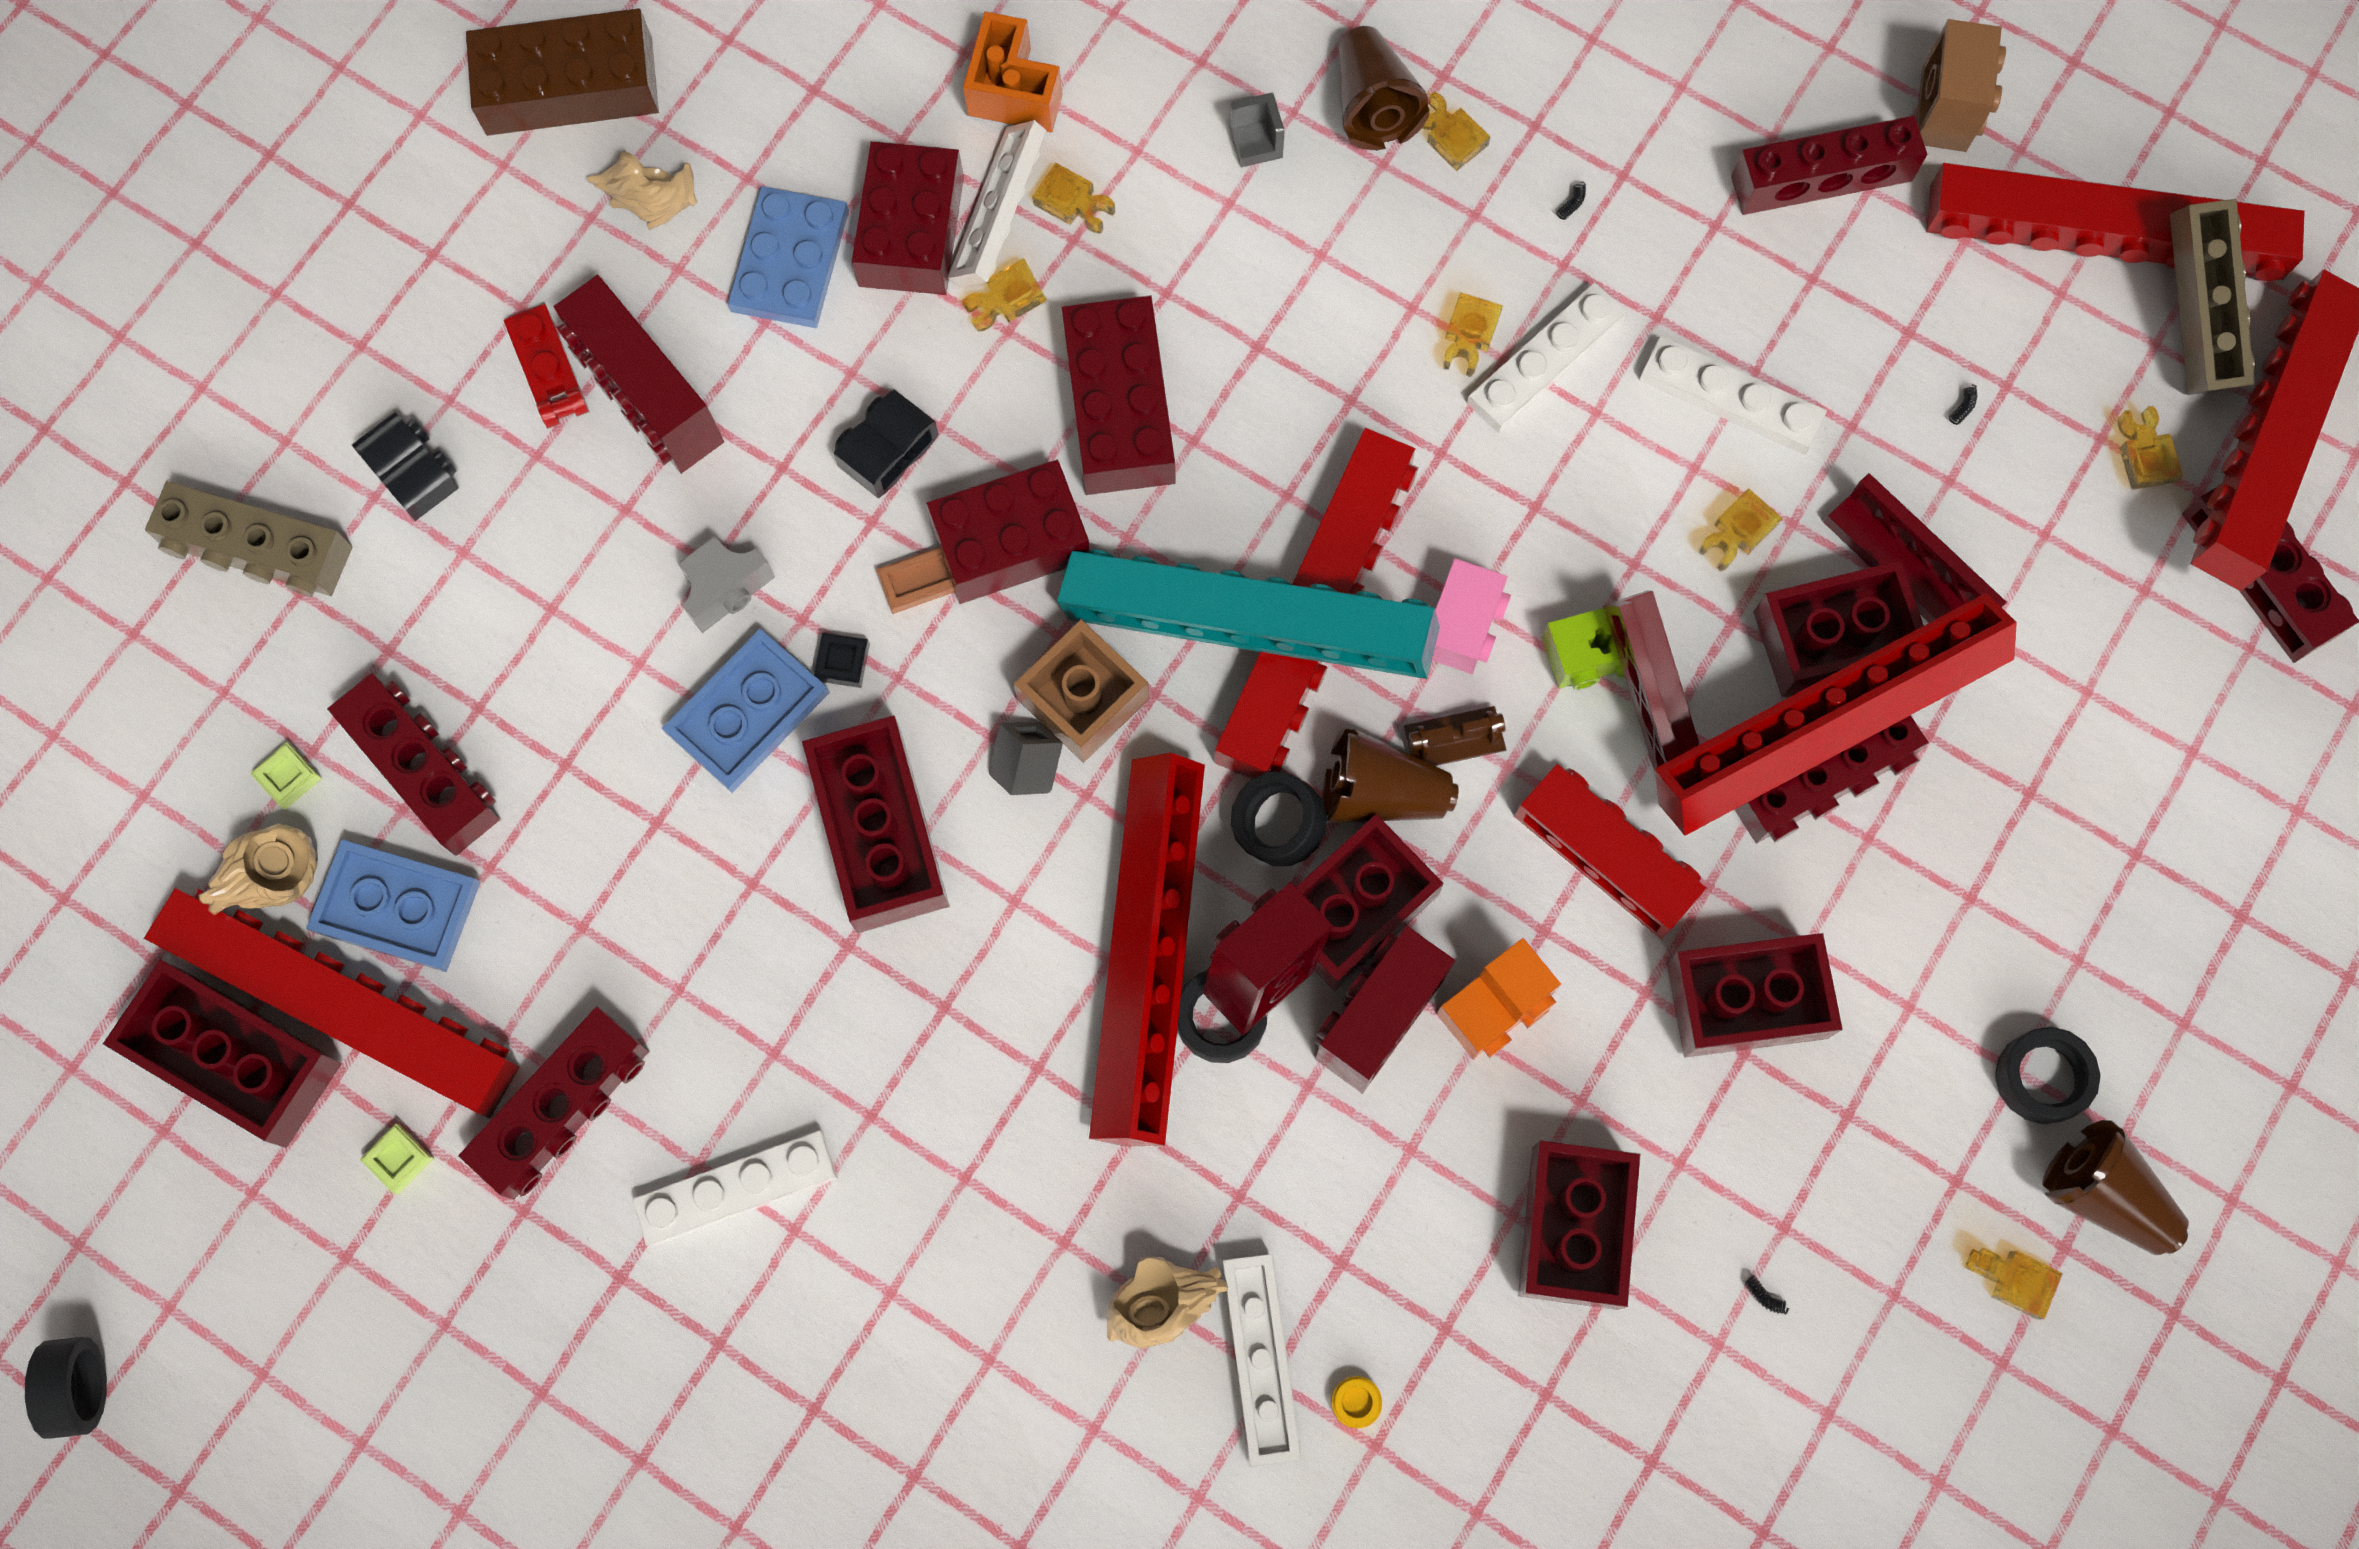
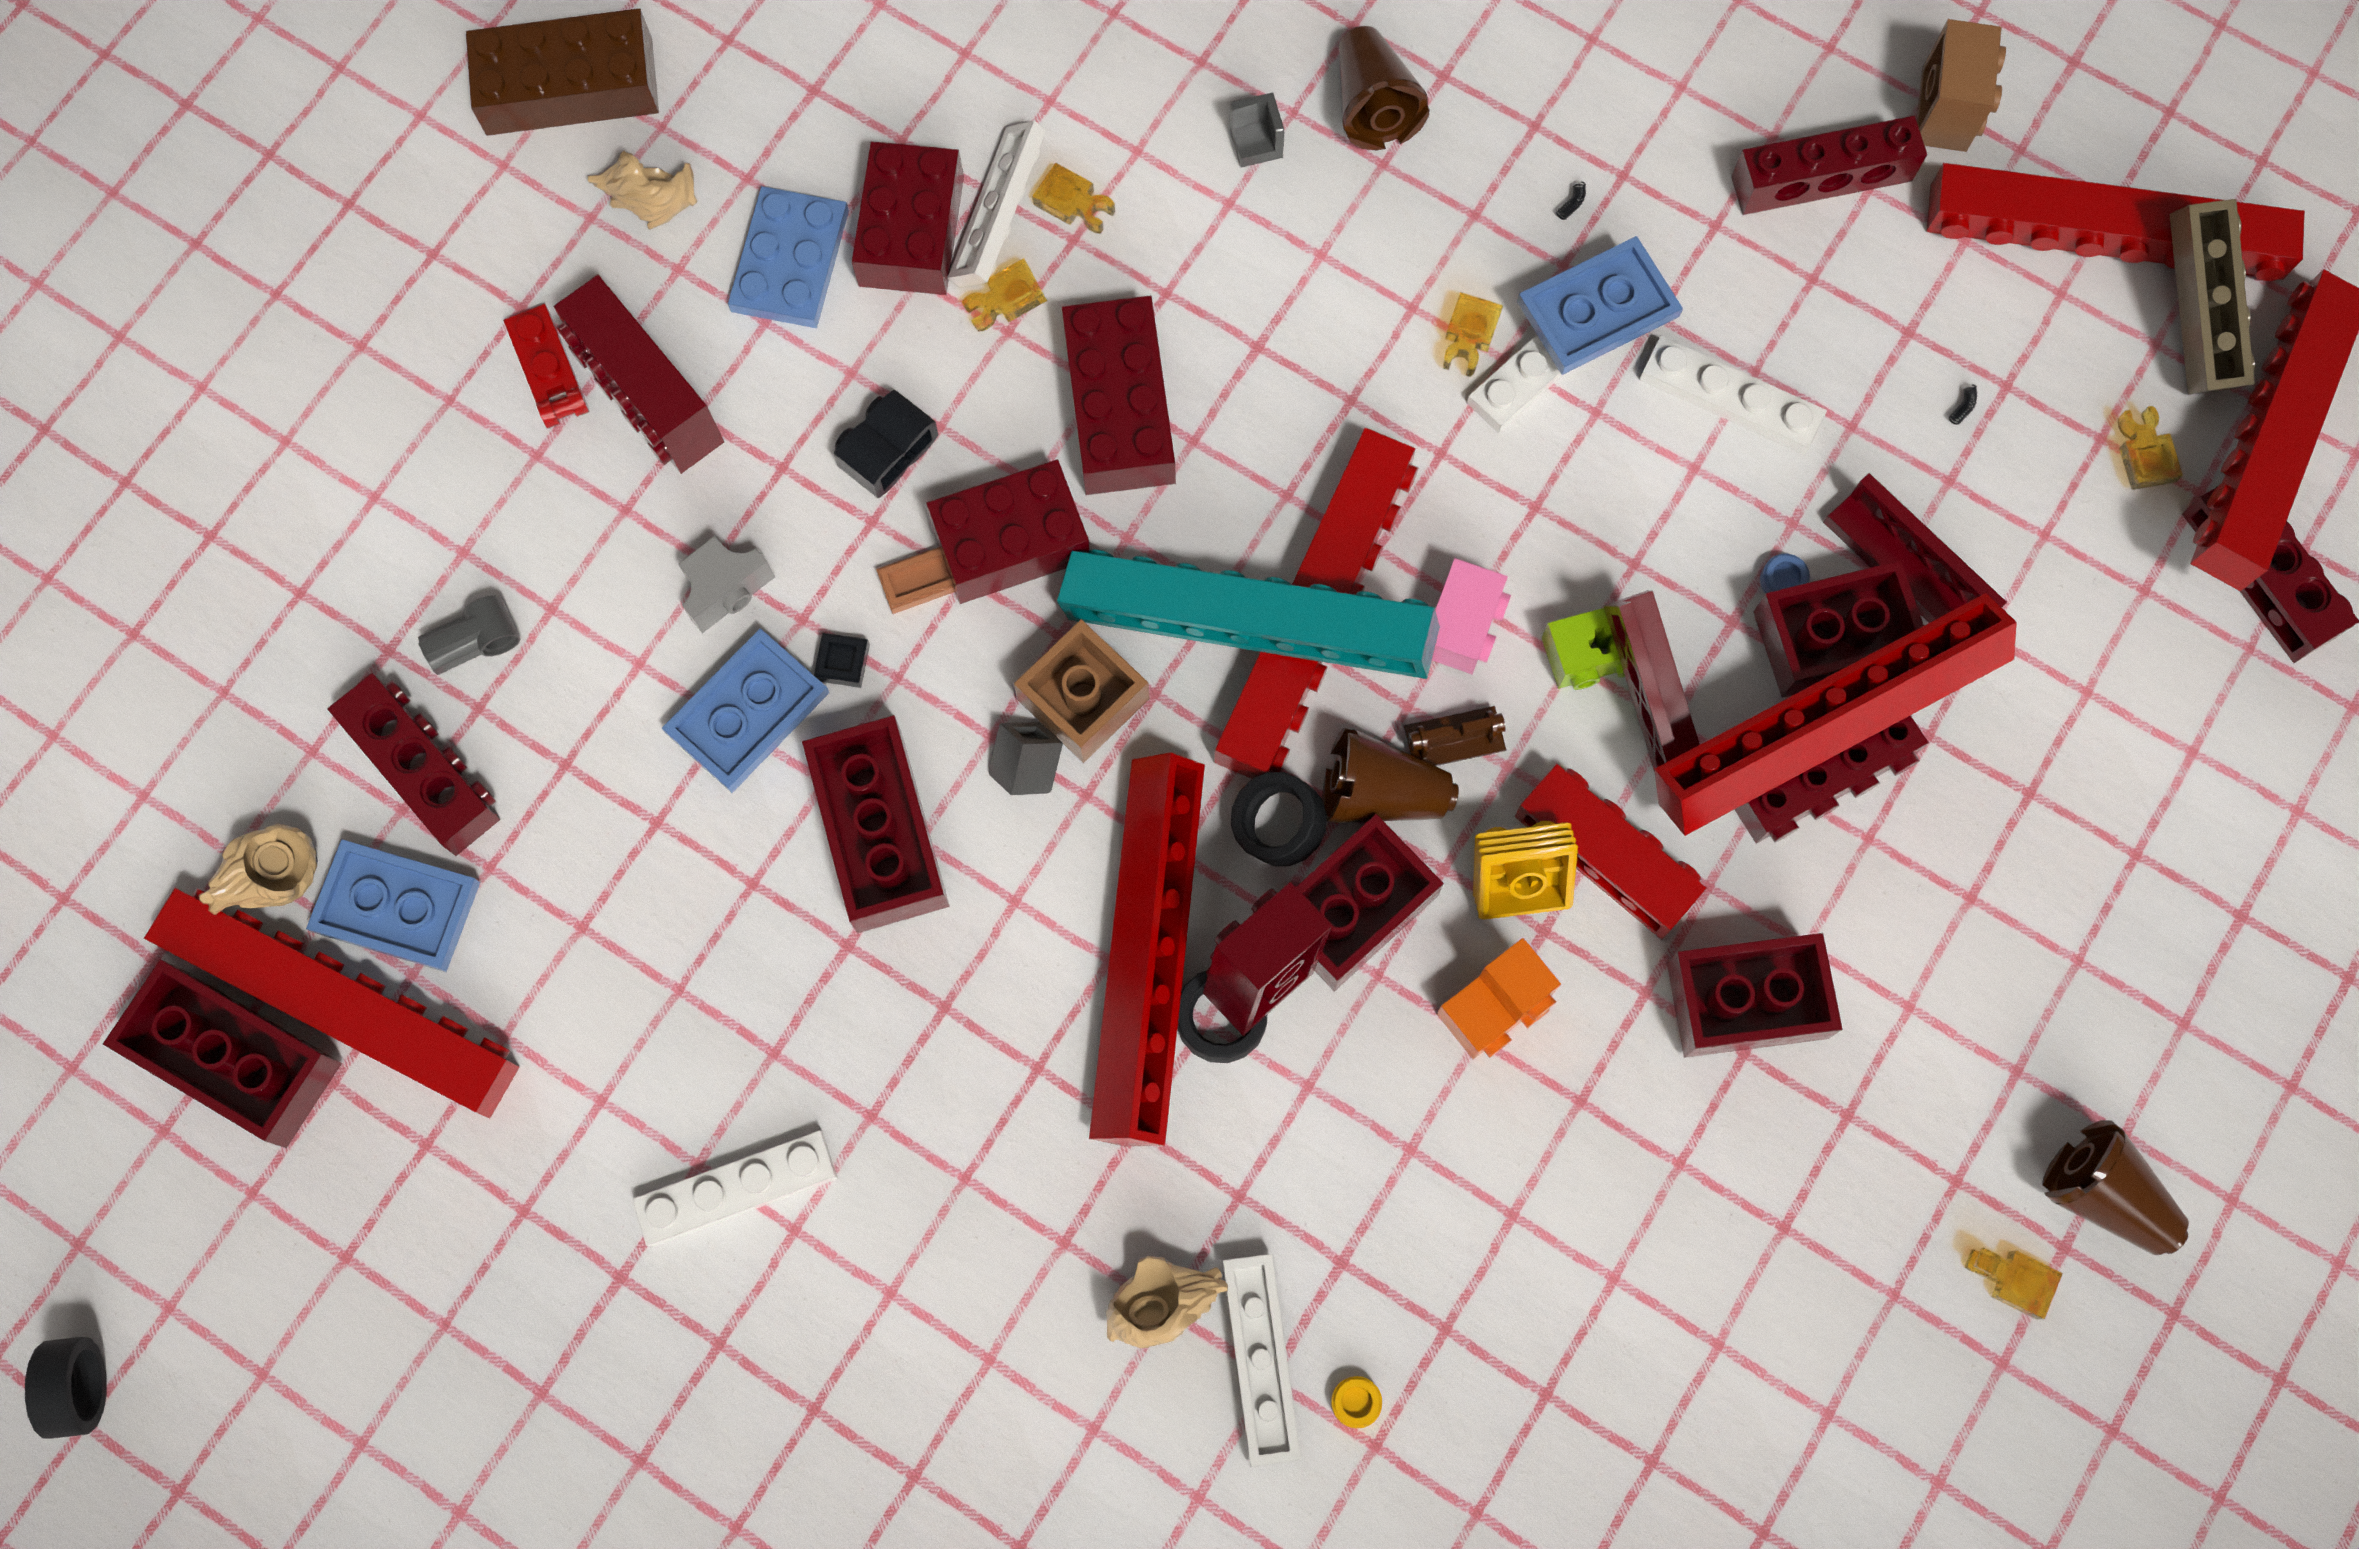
dark tan brick [145,481,353,597] -> none
yellowish green tile [250,742,322,810] -> none
black brick [352,412,459,521] -> none
yellowish green tile [360,1124,434,1195] -> none
dark red brick [458,1006,650,1200] -> none
orange brick [963,11,1063,132] -> none
dark red brick [1314,926,1456,1094] -> none
clear yellow plate [1422,92,1491,171] -> none
dark red brick [1518,1140,1641,1310] -> none
clear yellow plate [1699,488,1783,571] -> none
black leg [1745,1275,1789,1315] -> none
black tyre [1995,1027,2101,1124] -> none
none -> dark grey piece [418,595,521,675]
none -> yellow brick [1473,821,1578,920]
none -> medium blue plate [1517,236,1683,375]
none -> medium blue tile [1760,554,1810,593]

